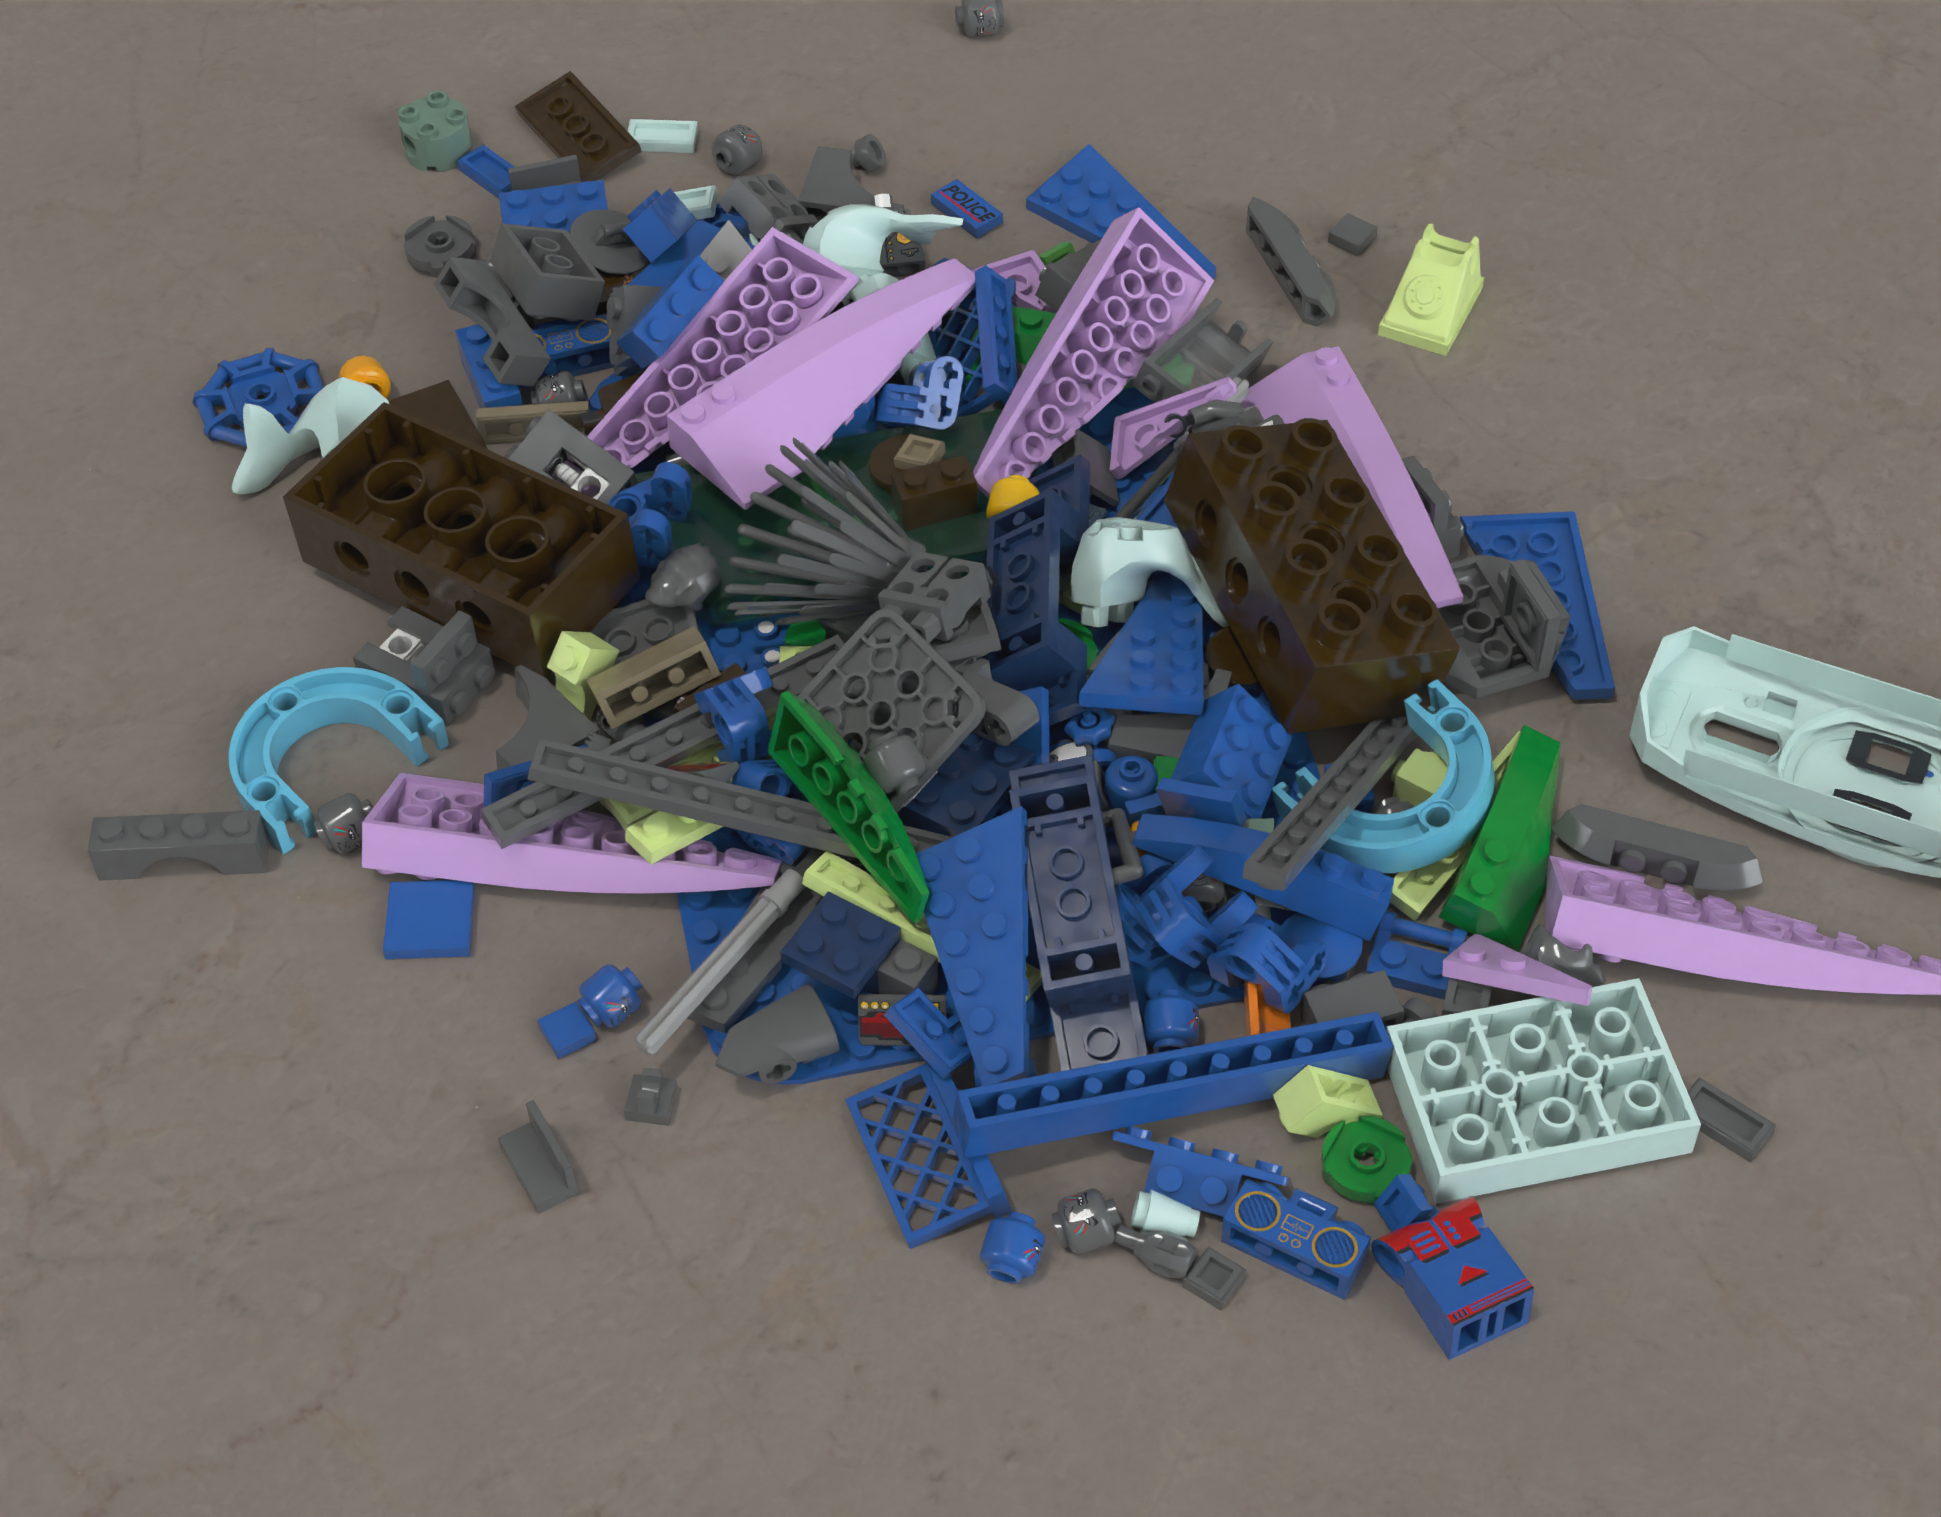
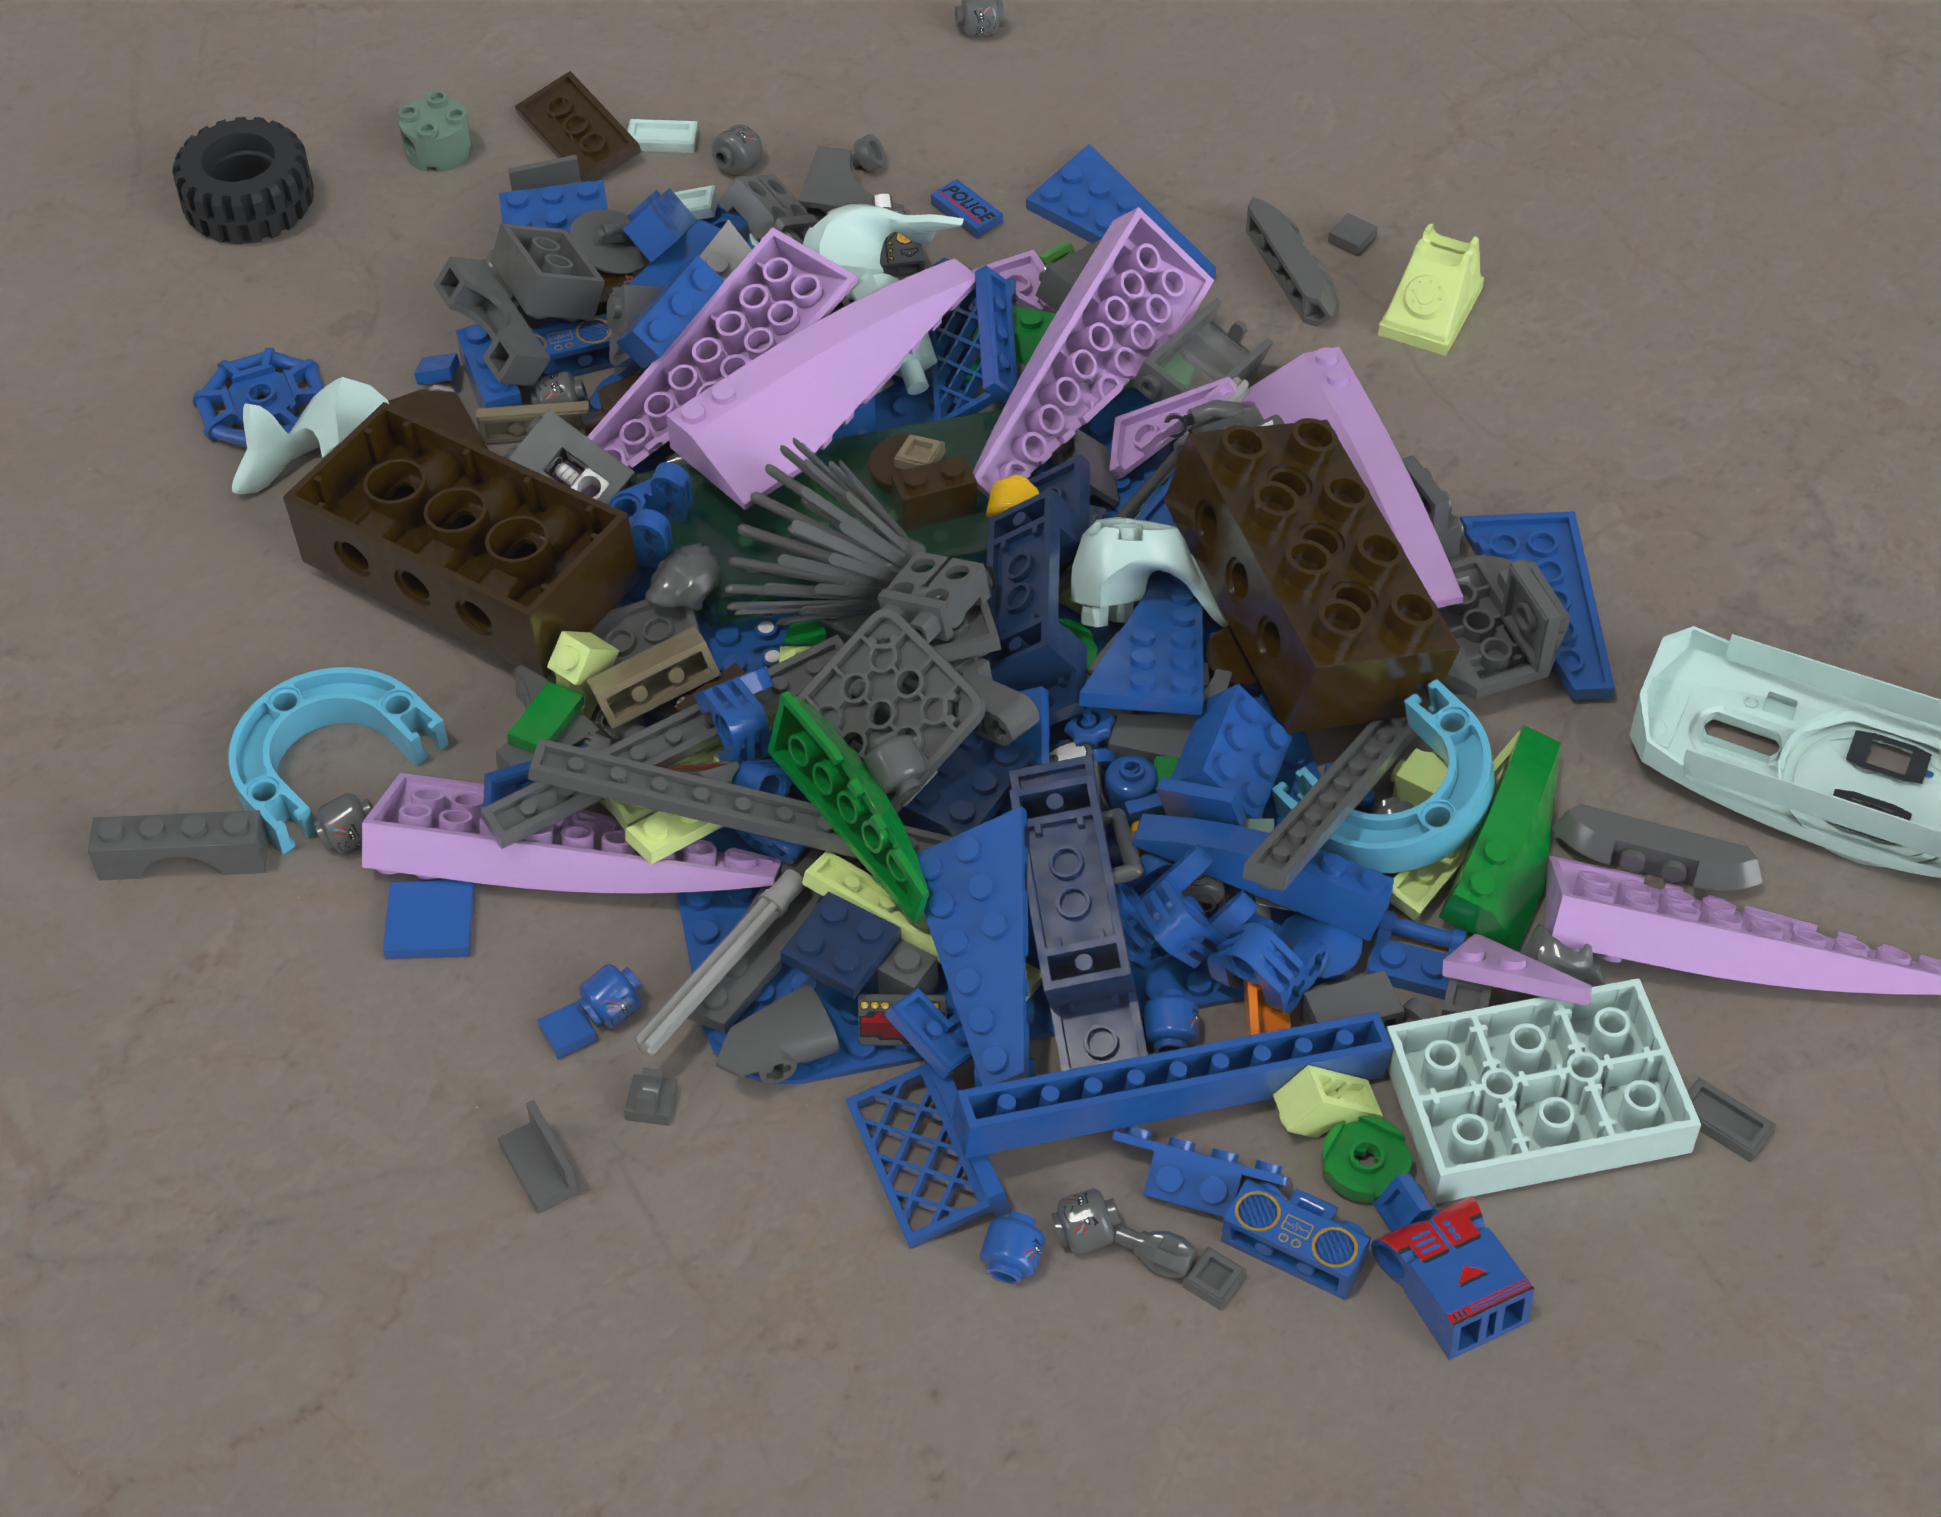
light orange head [338,355,391,399] -> none
dark grey brick [353,606,495,727] -> none
dark grey plate [404,215,476,278] -> none
blue tile [457,145,514,199] -> none
blue piece [874,356,963,434] -> none
light aqua cone [1130,1189,1200,1237] -> none
none -> black tyre [172,117,314,244]
none -> blue tile [414,353,460,385]
none -> green tile [507,681,585,753]

